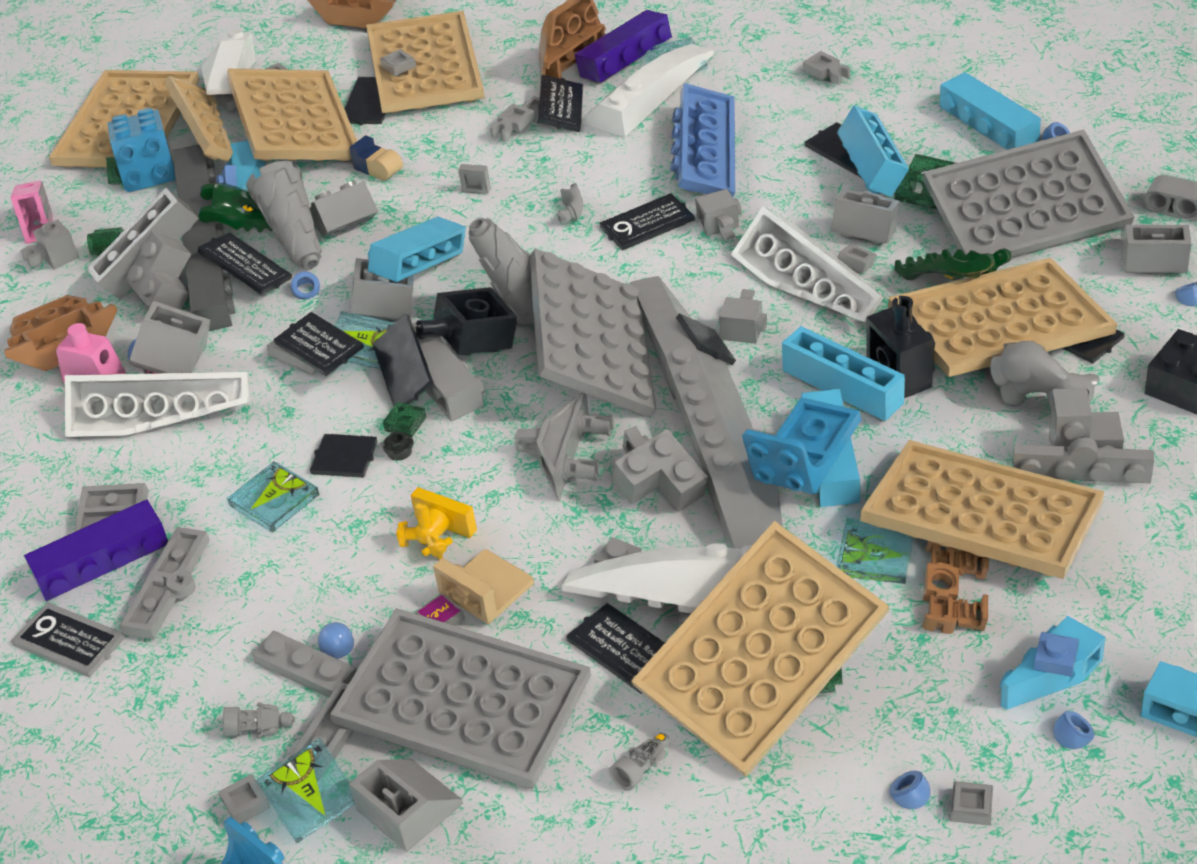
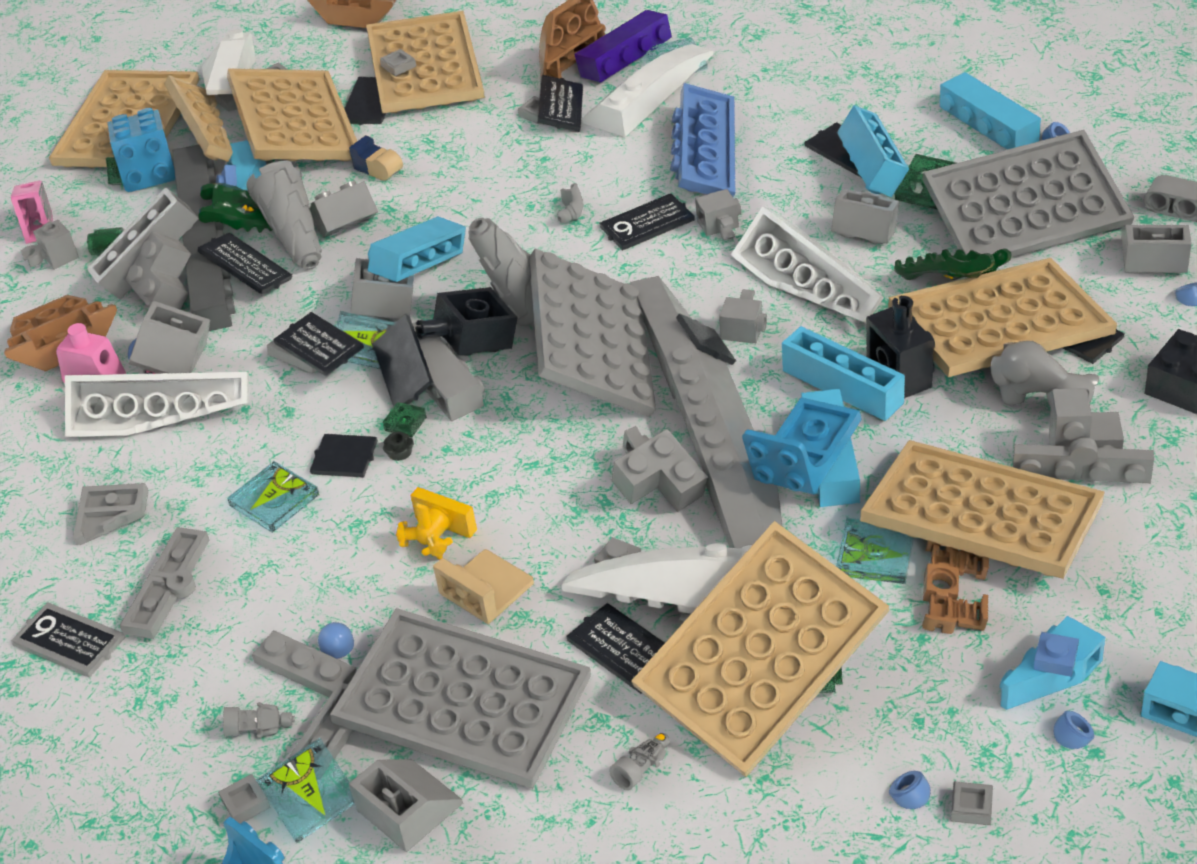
dark purple brick [24,499,168,601] -> none
medium blue piece [291,271,320,299] -> none
magenta tile [415,593,465,626] -> none
light grey tile [458,164,491,194] -> none
light grey plate [490,104,535,141] -> none
light grey connector [514,393,614,501] -> none
light grey plate [803,51,850,85] -> none
light grey plate [838,244,877,273] -> none

